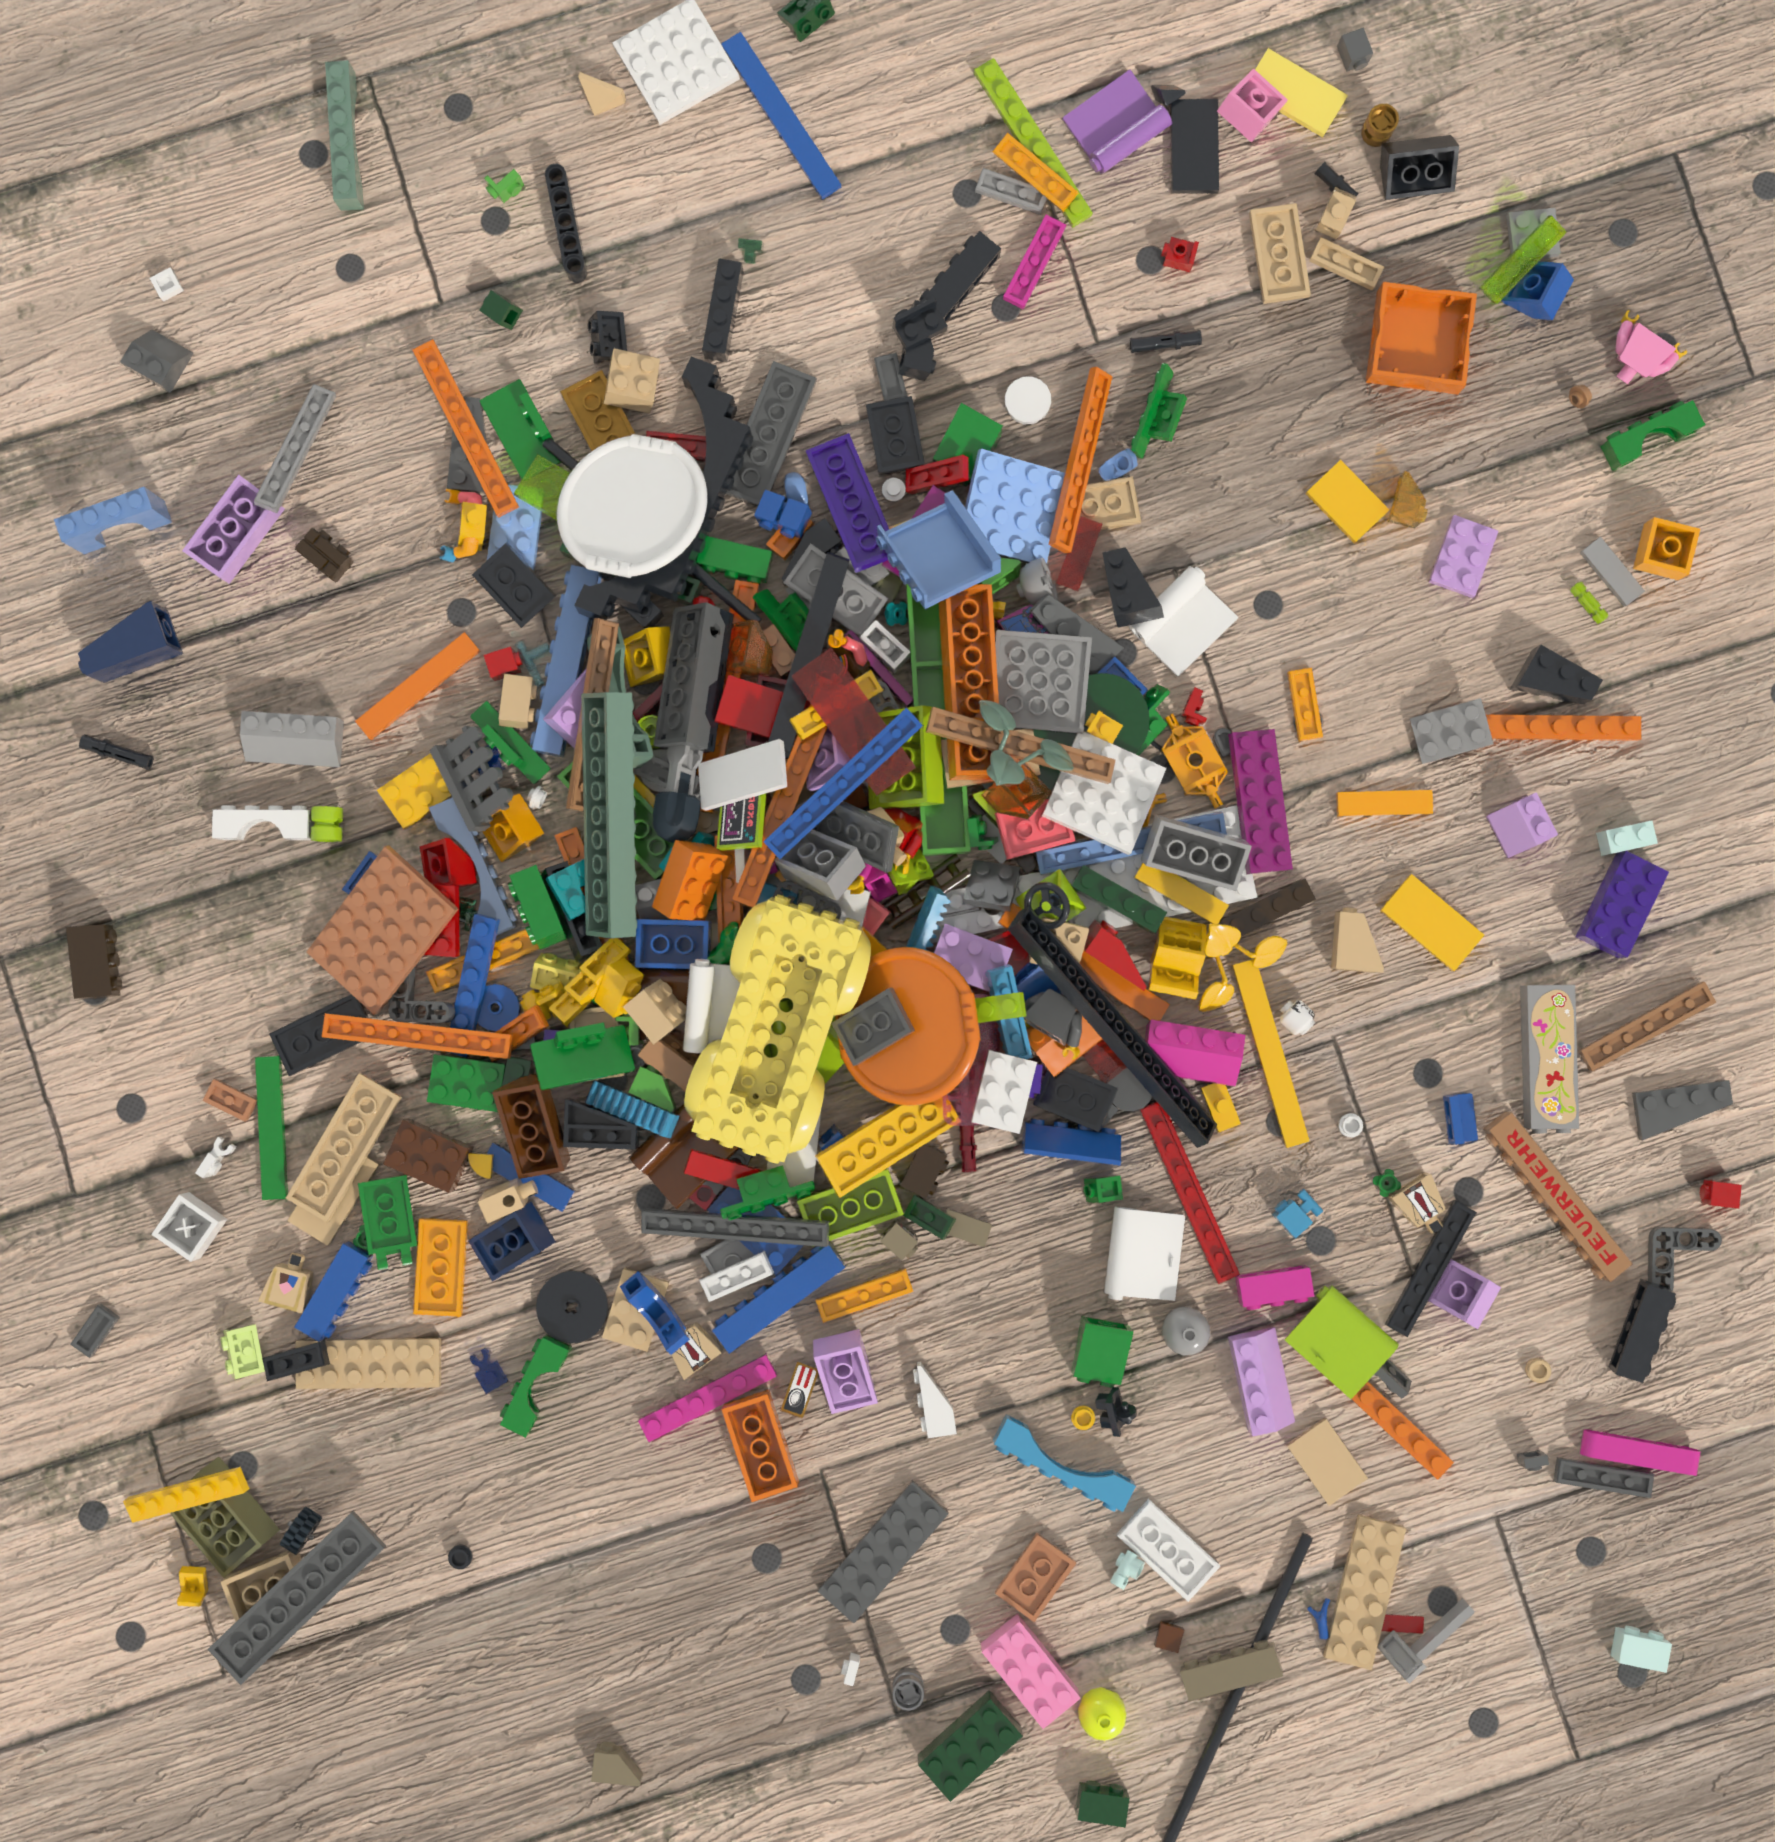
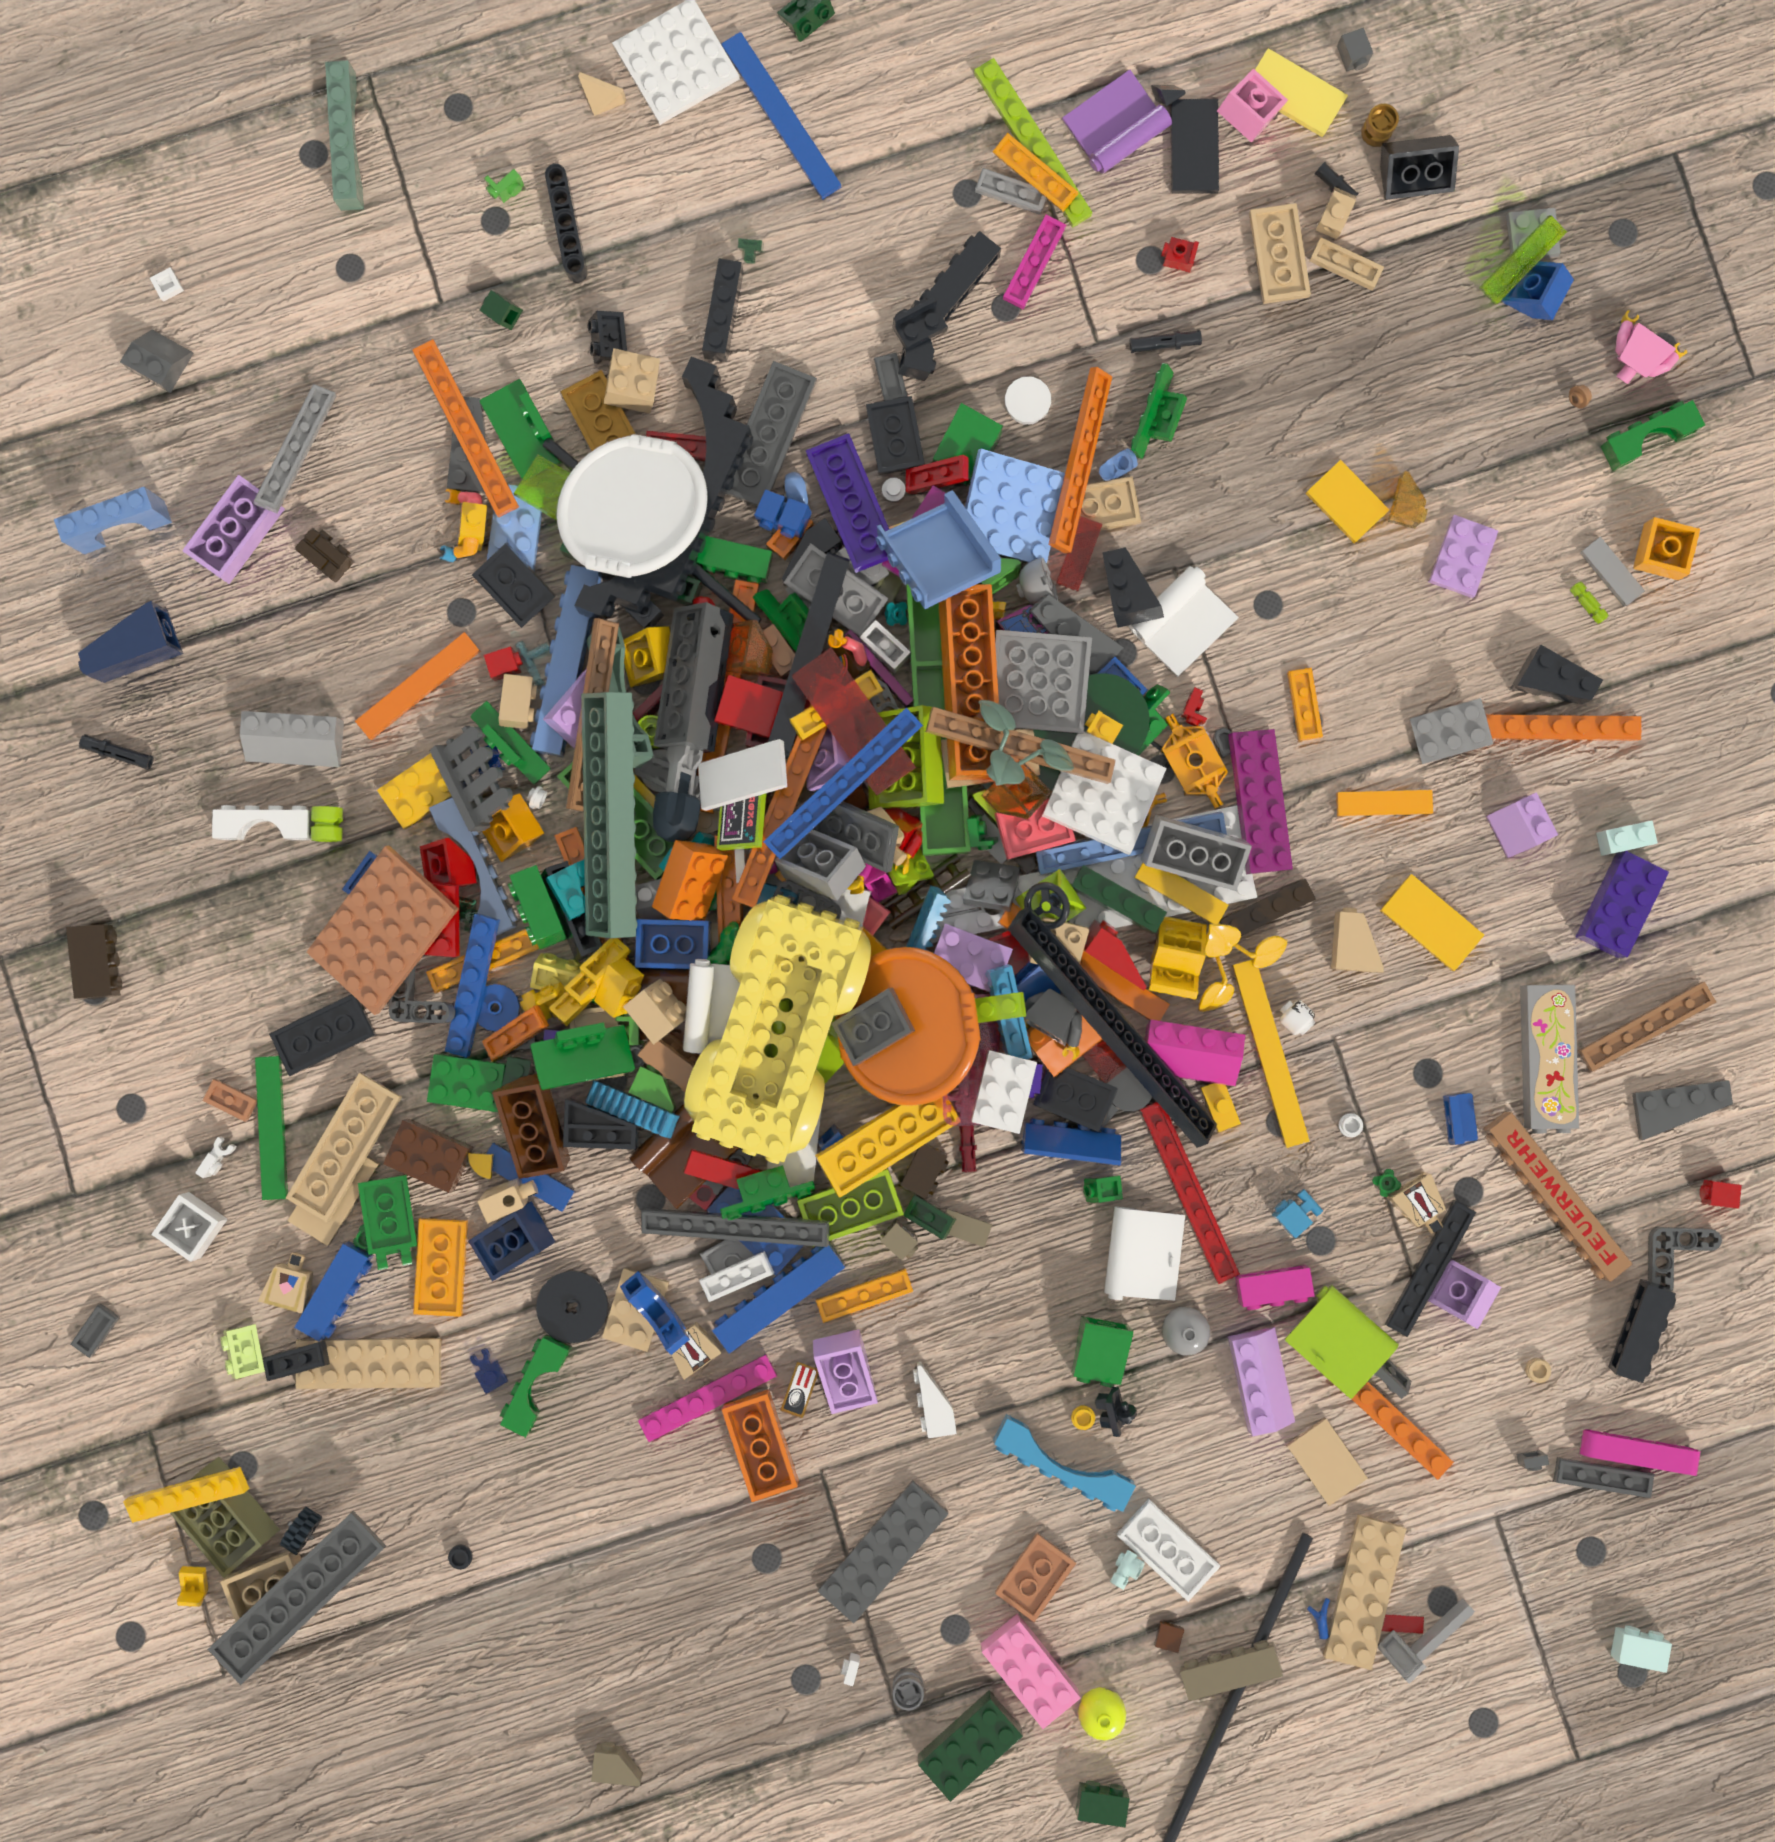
orange plate [322,1013,513,1059] -> none
orange tile [1366,282,1477,394] -> none

